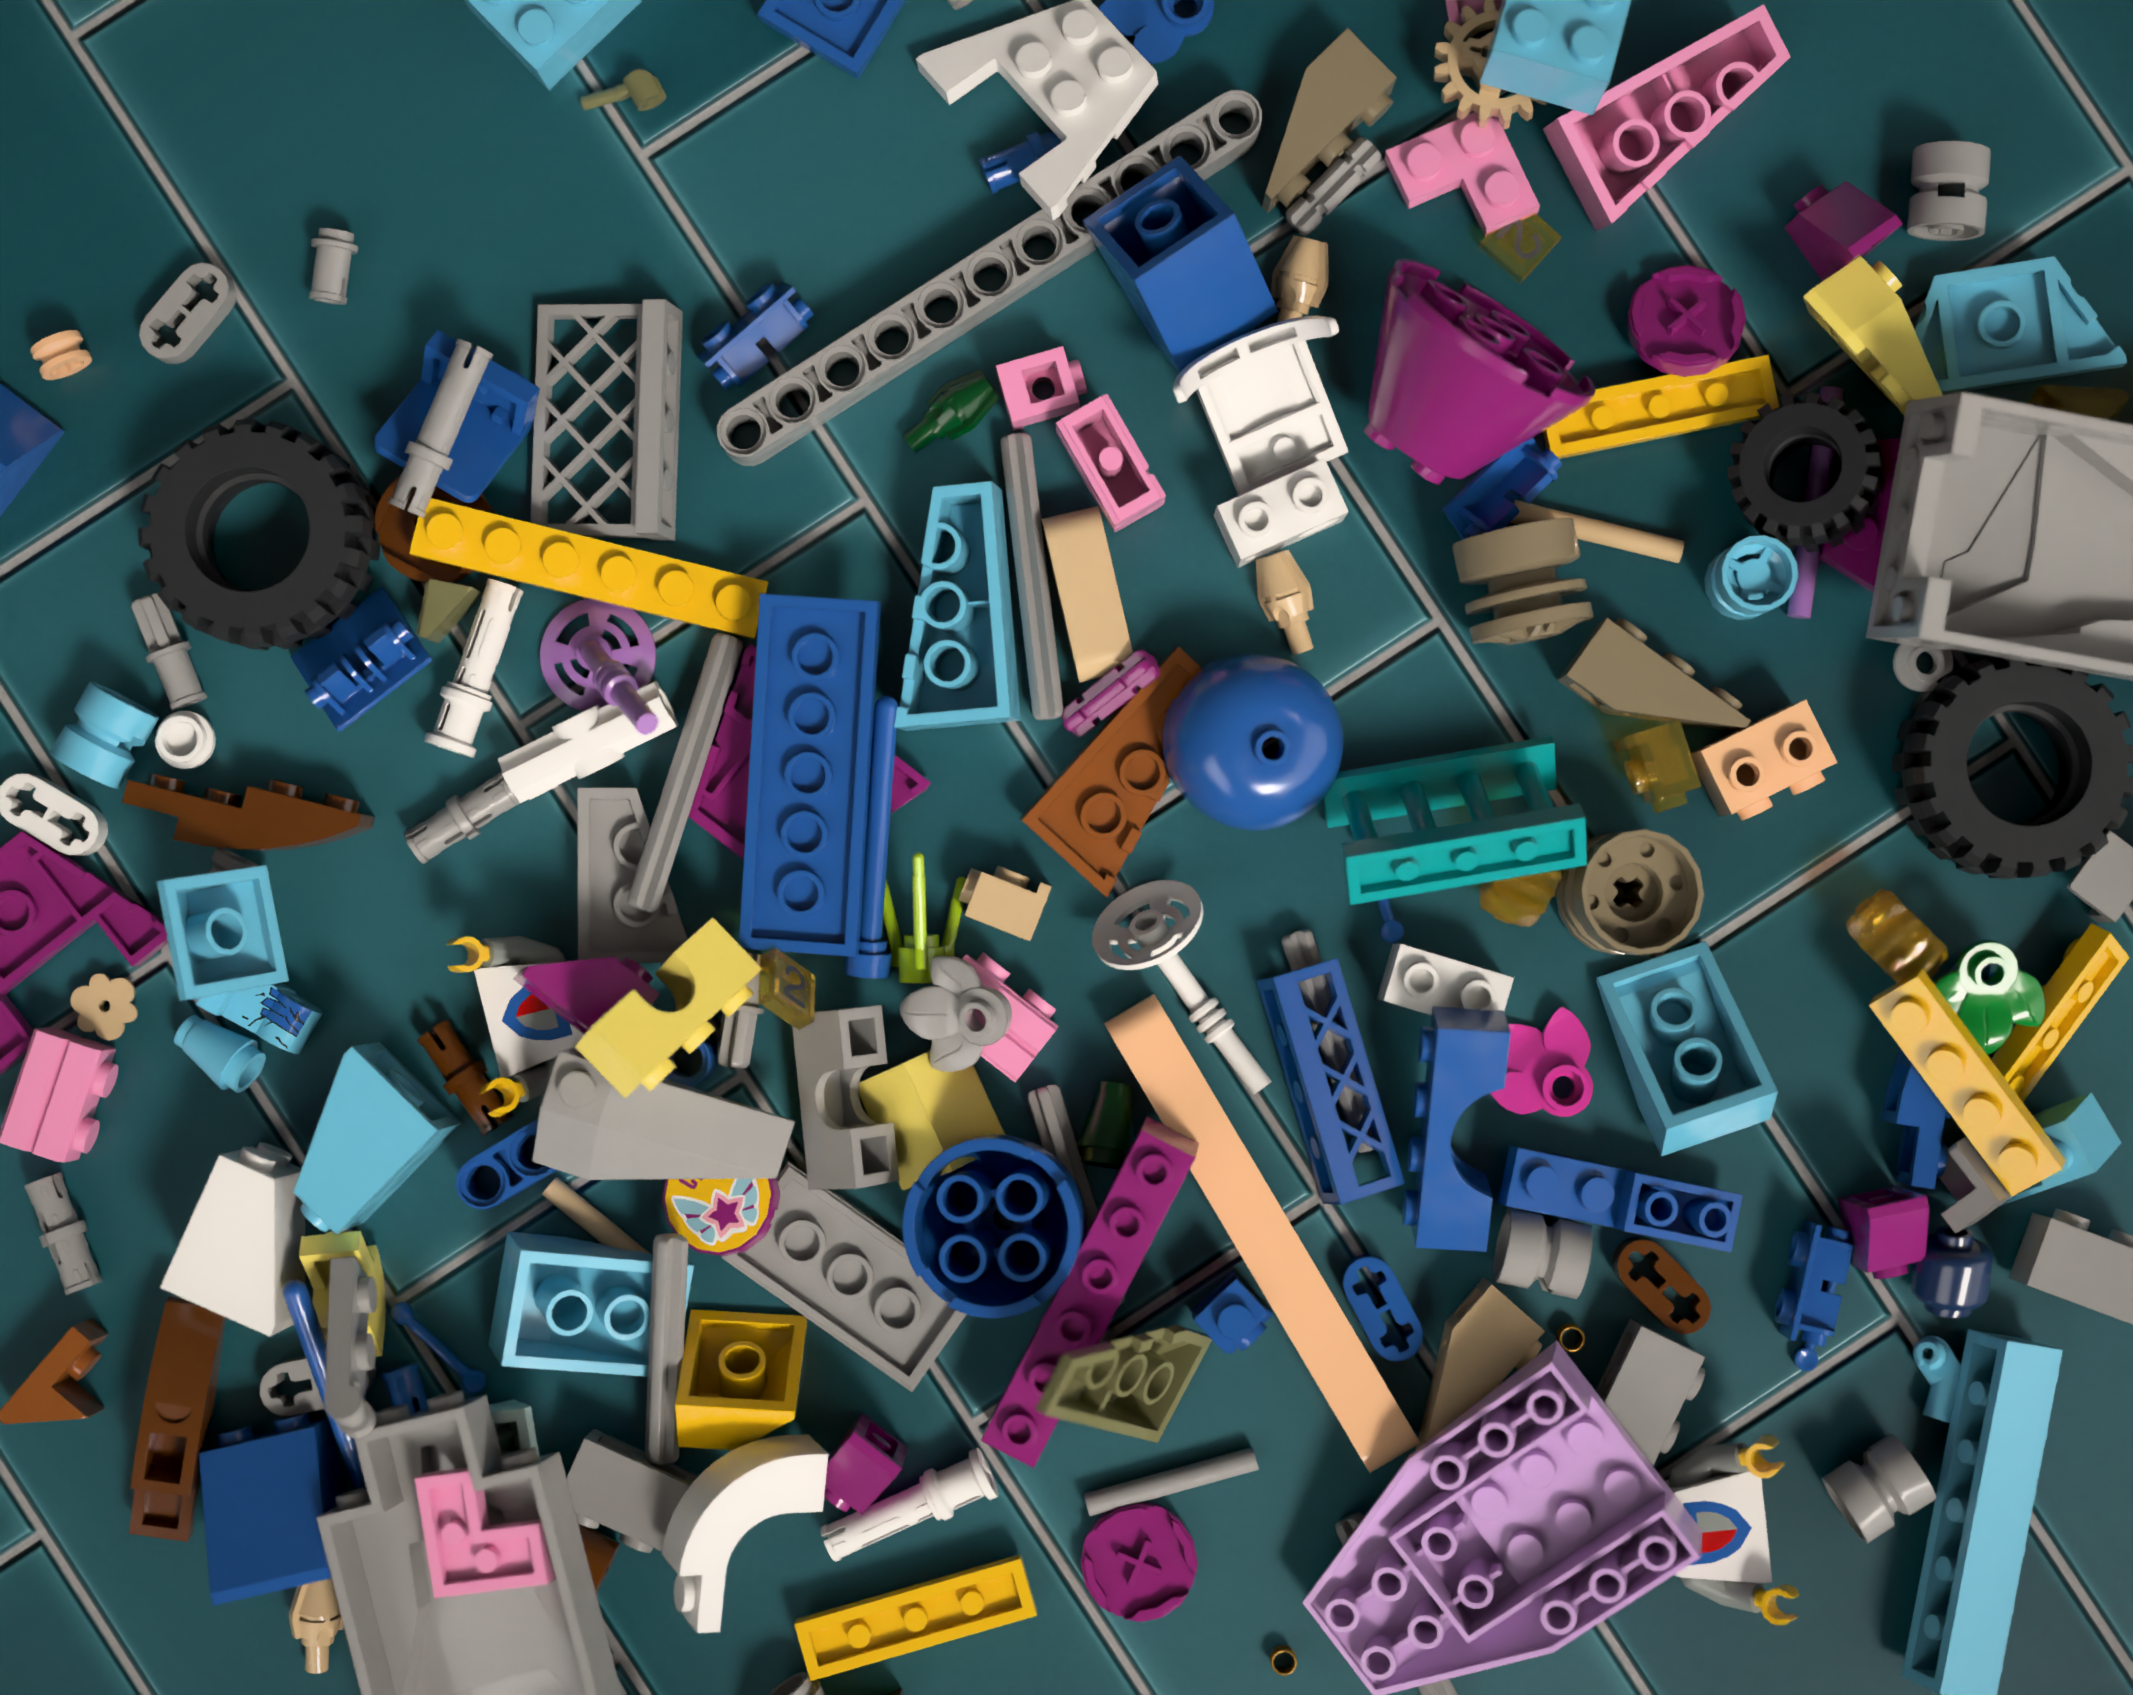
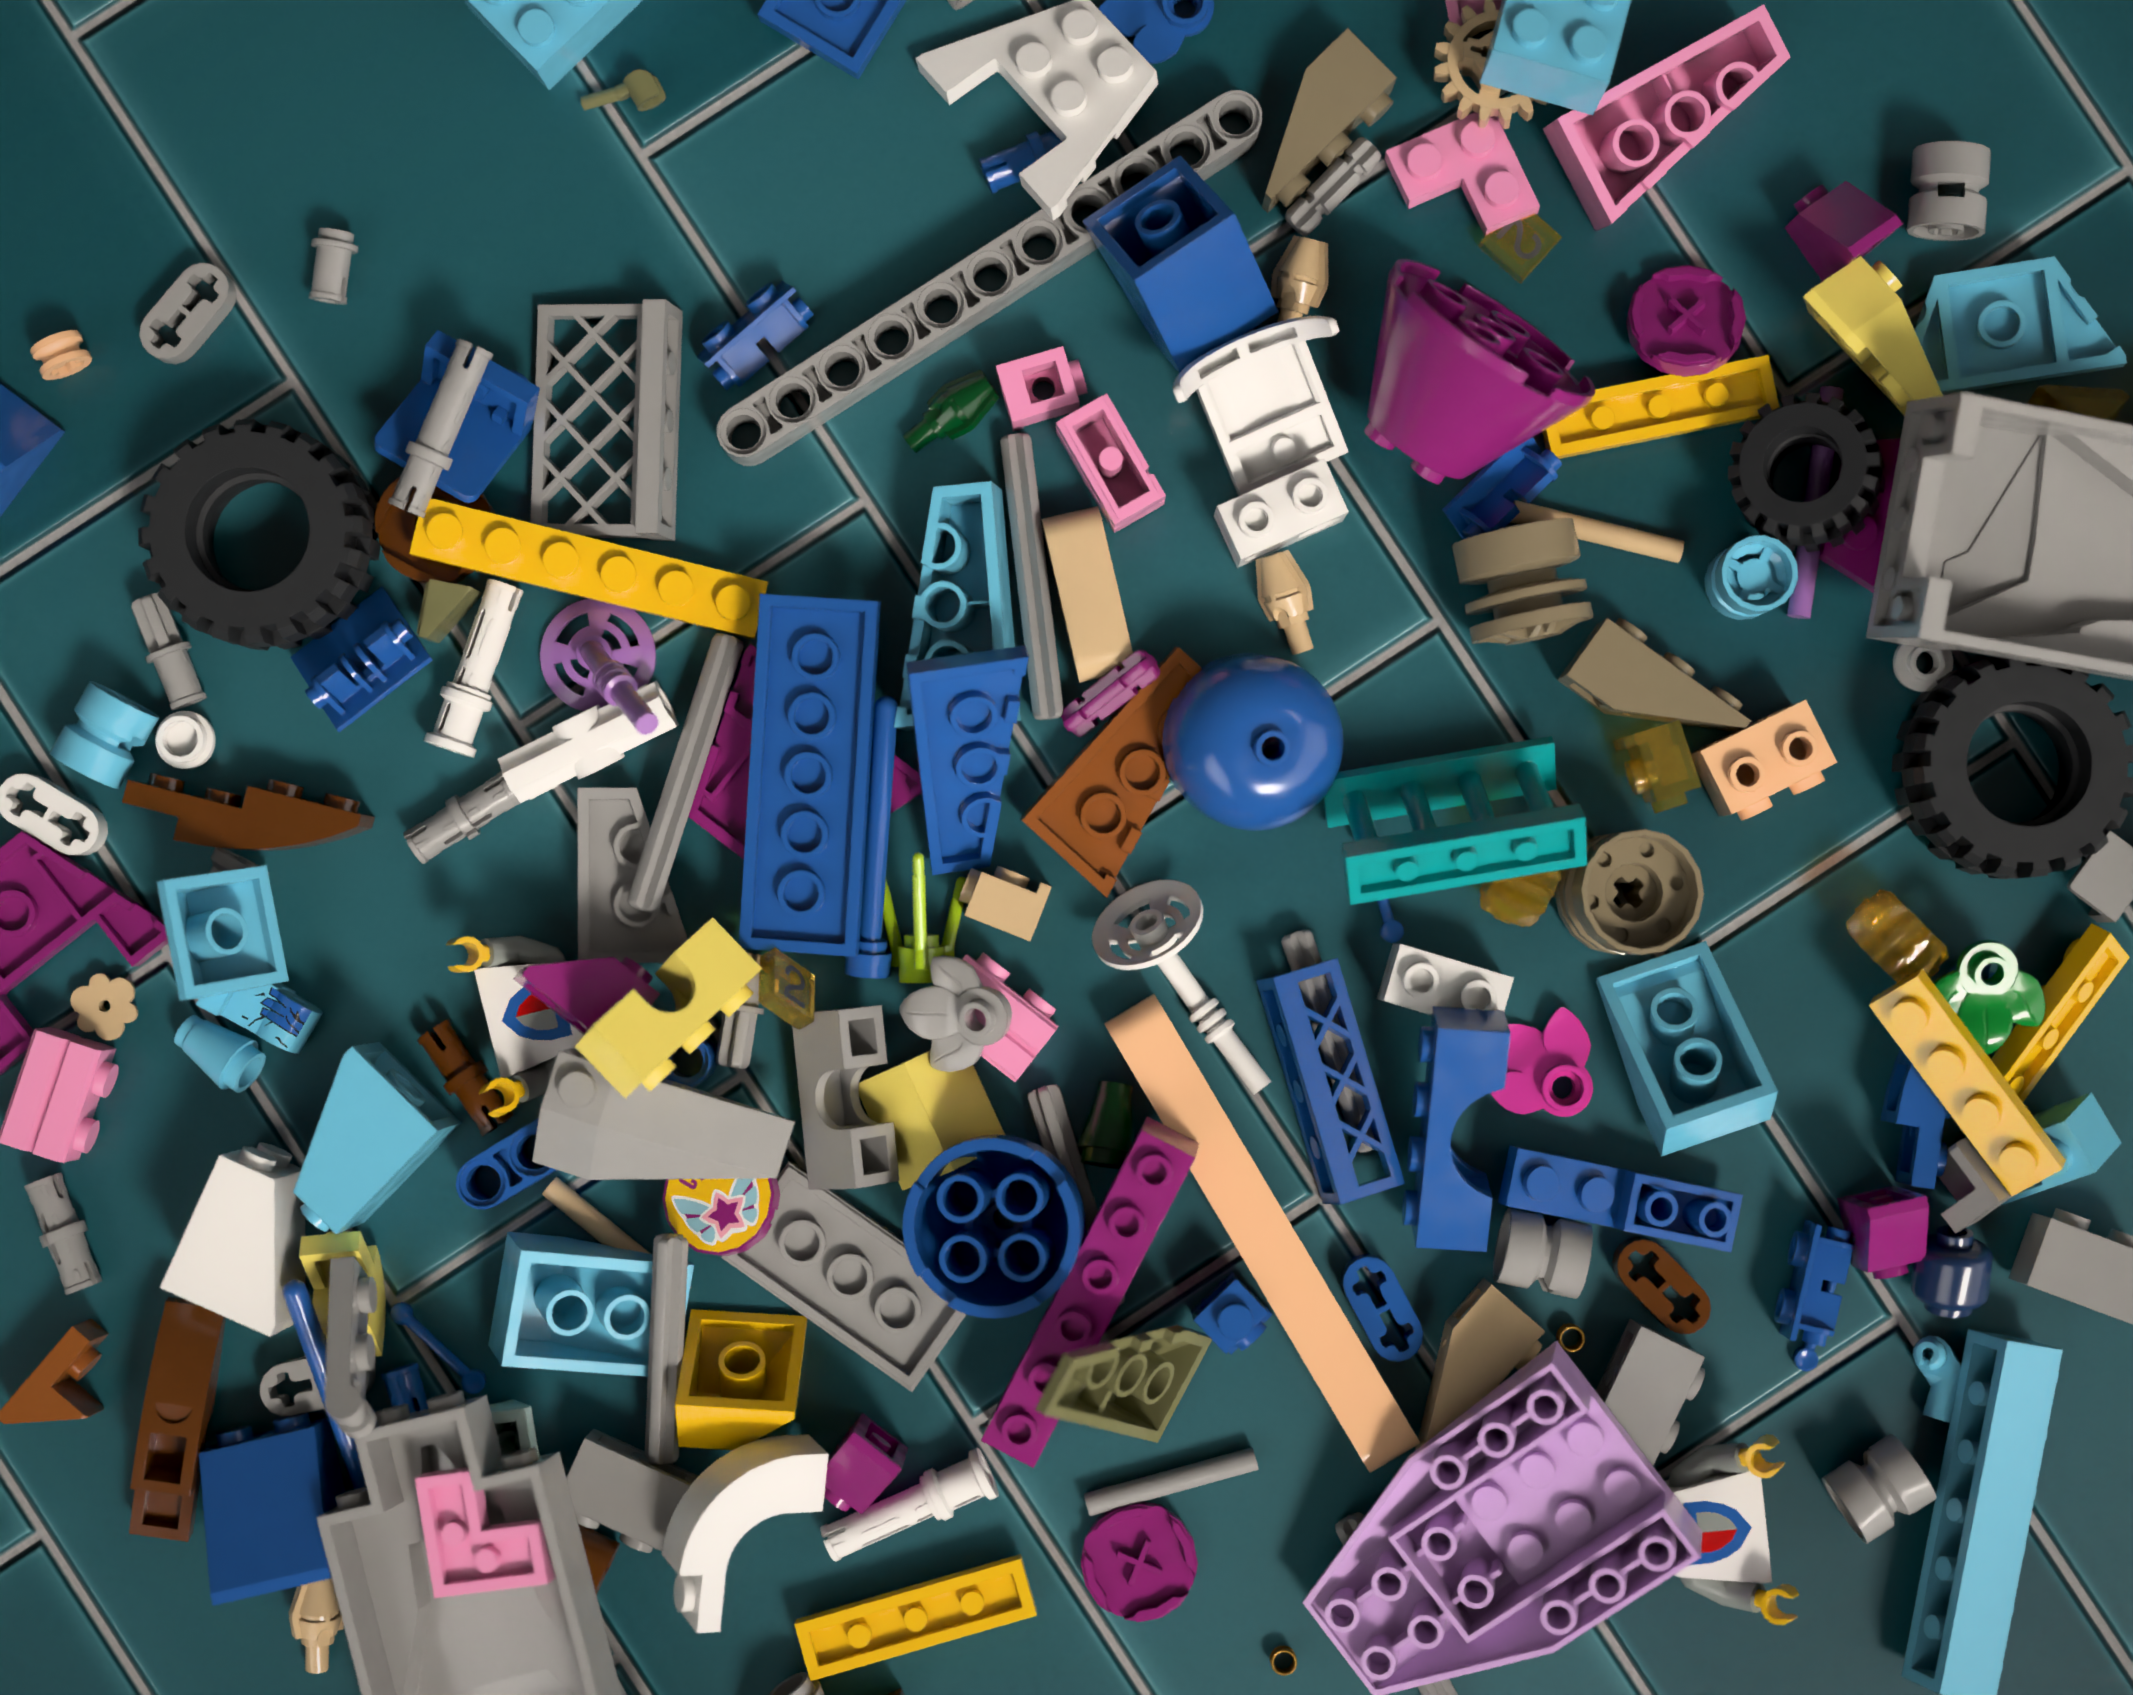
none -> blue wing [906,645,1029,875]

